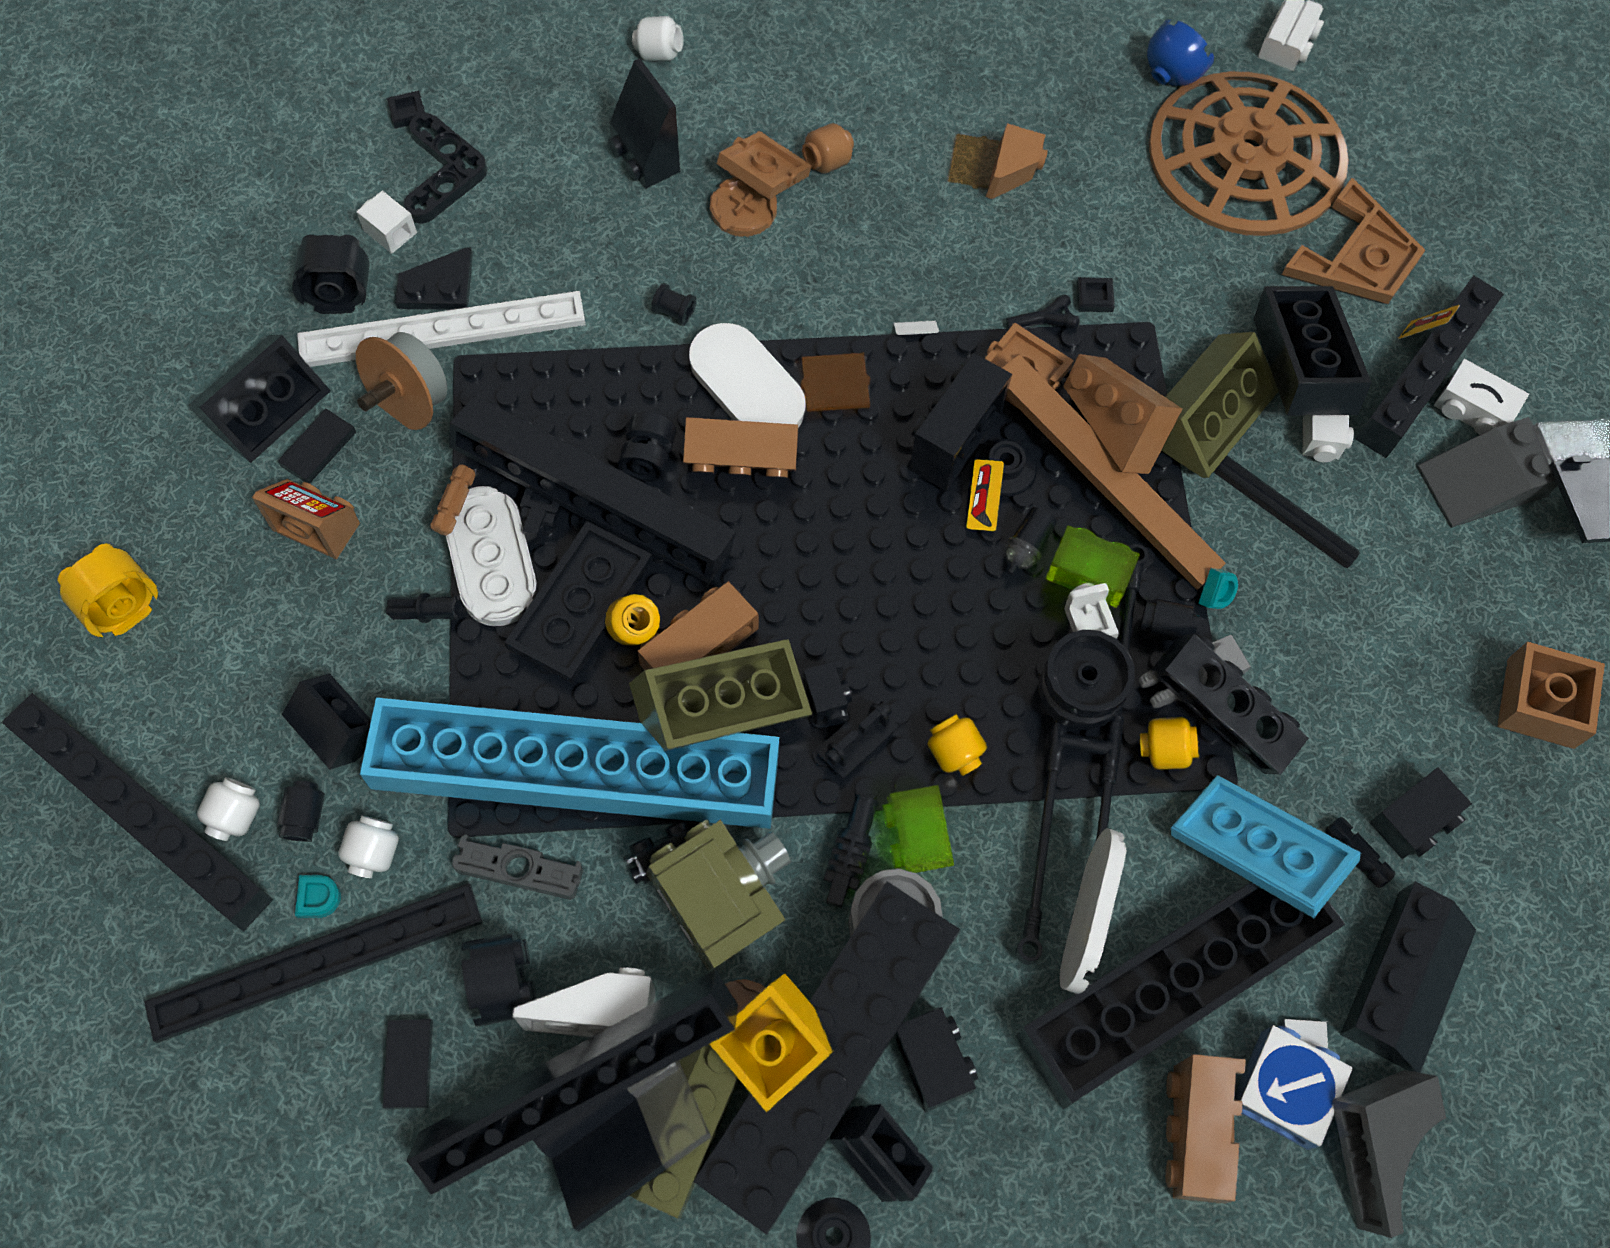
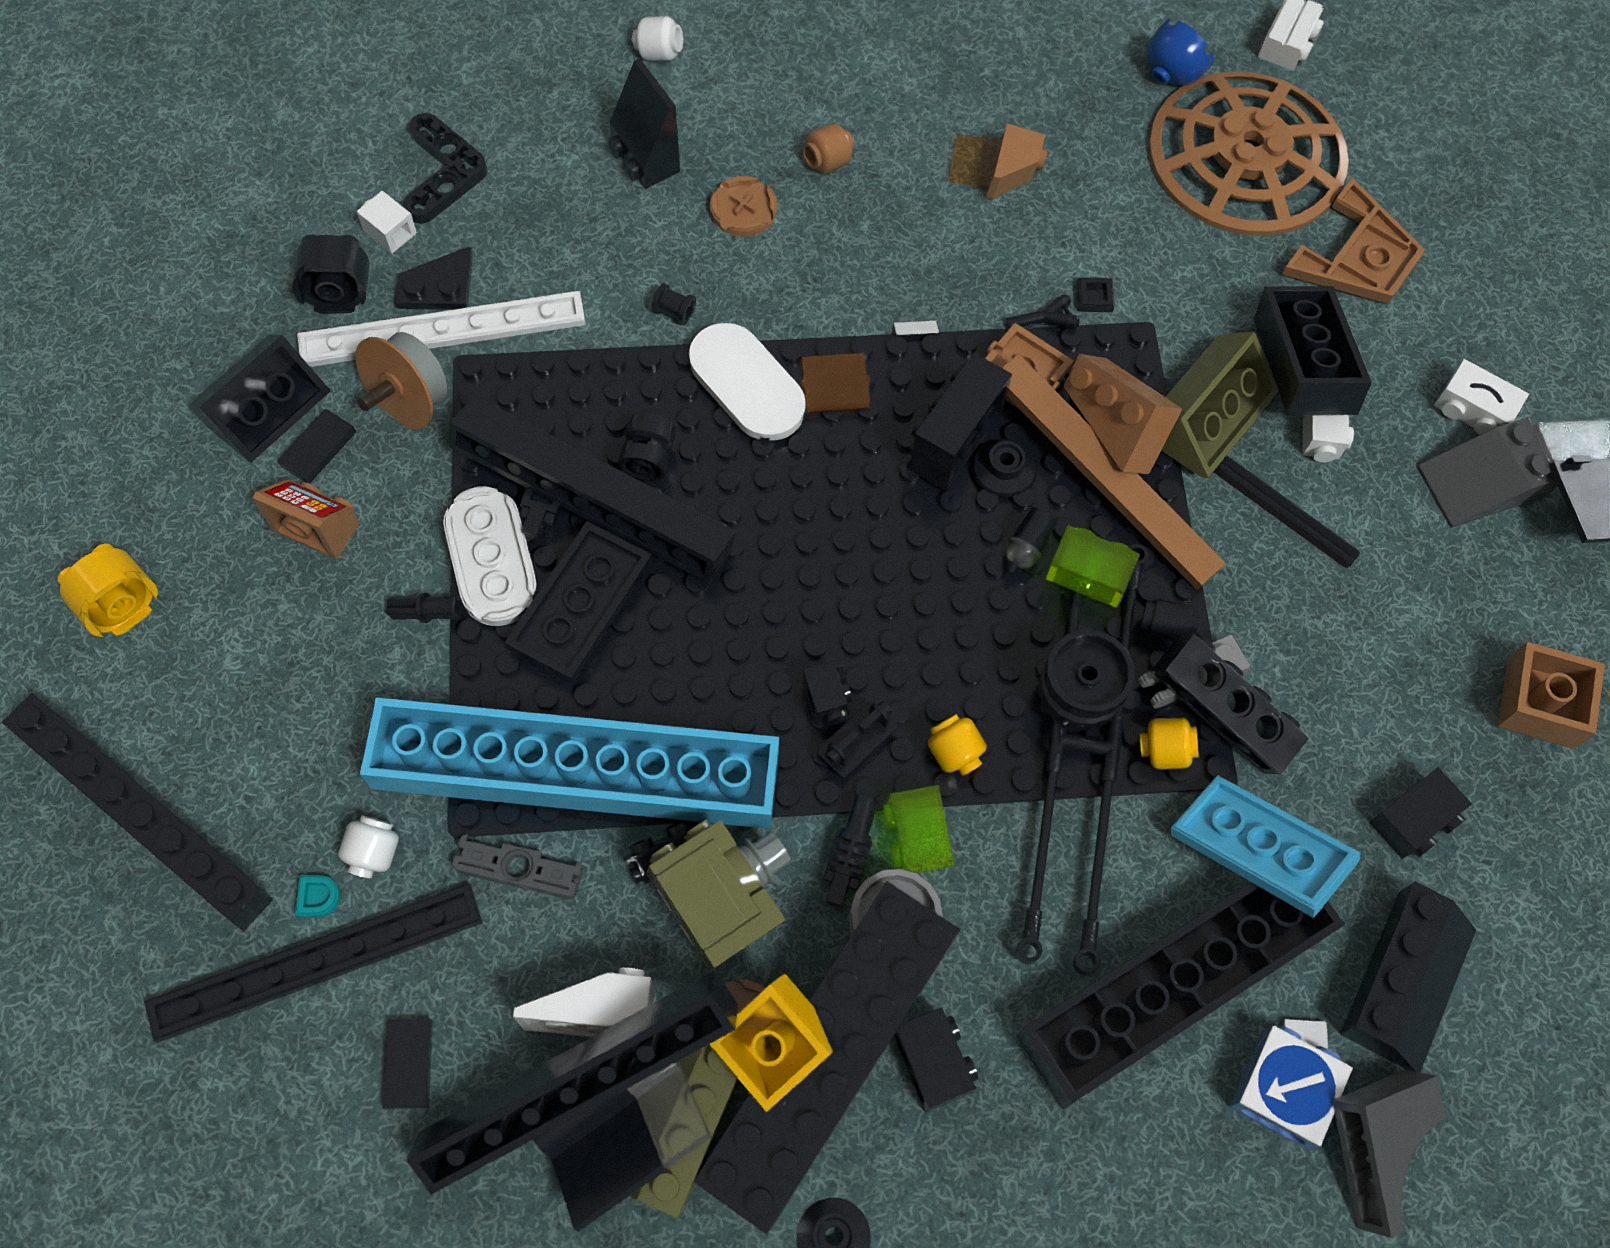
white head [197,777,260,841] -> none
black brick [276,781,325,842] -> none
black brick [282,674,371,770] -> none
black tile [387,90,425,129] -> none
medium nougat axle [431,464,476,536] -> none
black brick [461,932,537,1027] -> none
yellow head [605,594,660,645] -> none
olive slope [629,639,812,751] -> none
medium nougat brick [638,581,759,670] -> none
medium nougat brick [683,417,799,478] -> none
medium nougat plate [717,131,812,199] -> none
black brick [830,1104,933,1202] -> none
yellow sticker [967,459,1004,531] -> none
white tile [1060,828,1126,994] -> none
white bracket [1064,583,1119,639] -> none
medium nougat wedge [1166,1054,1246,1204] -> none
teal tile [1198,568,1238,609] -> none
black axle [1325,817,1396,888] -> none
black brick [1355,275,1504,458] -> none
sticker [1398,305,1460,339] -> none

